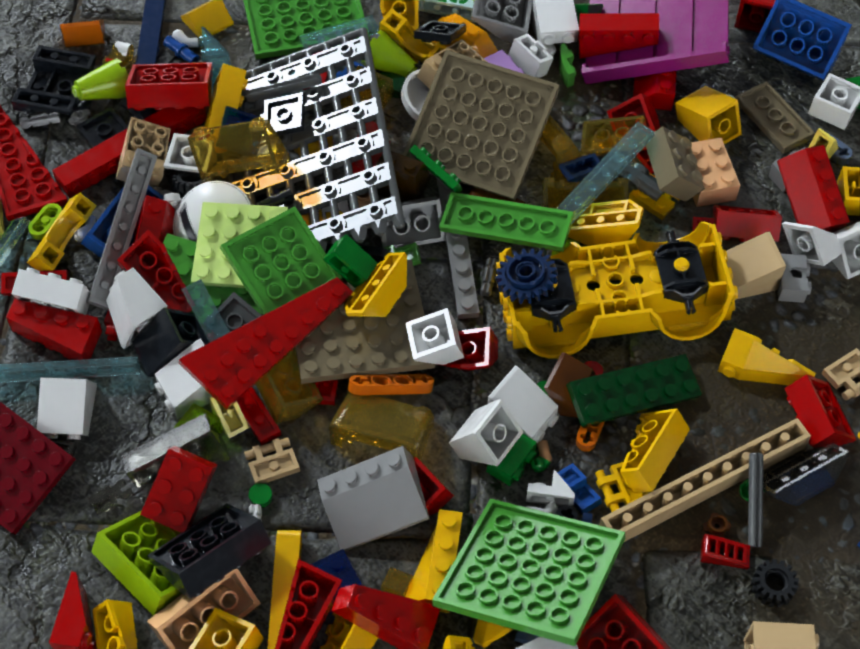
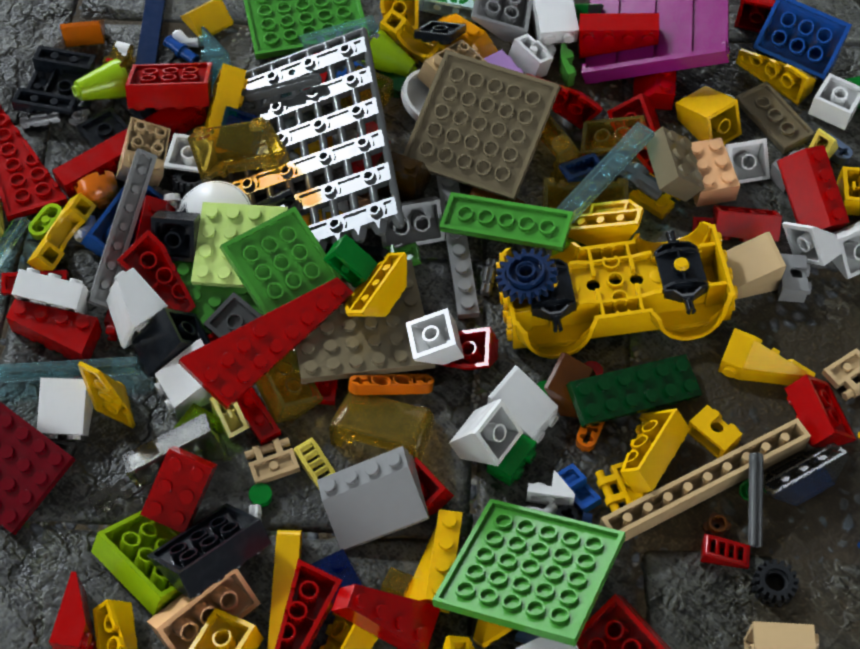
clear light blue tile [181,279,230,343] -> none
plate [263,93,306,139] -> none
green plate [409,144,463,193] -> none
arm [531,440,552,472] -> none
none -> orange cylinder [74,170,119,209]
none -> yellow wedge [77,361,135,428]
none -> black slope [151,210,200,262]
none -> light yellow slope [293,437,335,490]
none -> red wedge [527,73,603,129]
none -> yellow brick [688,405,743,458]
none -> white slope [725,138,770,184]
none -> yellow wedge [736,48,816,105]

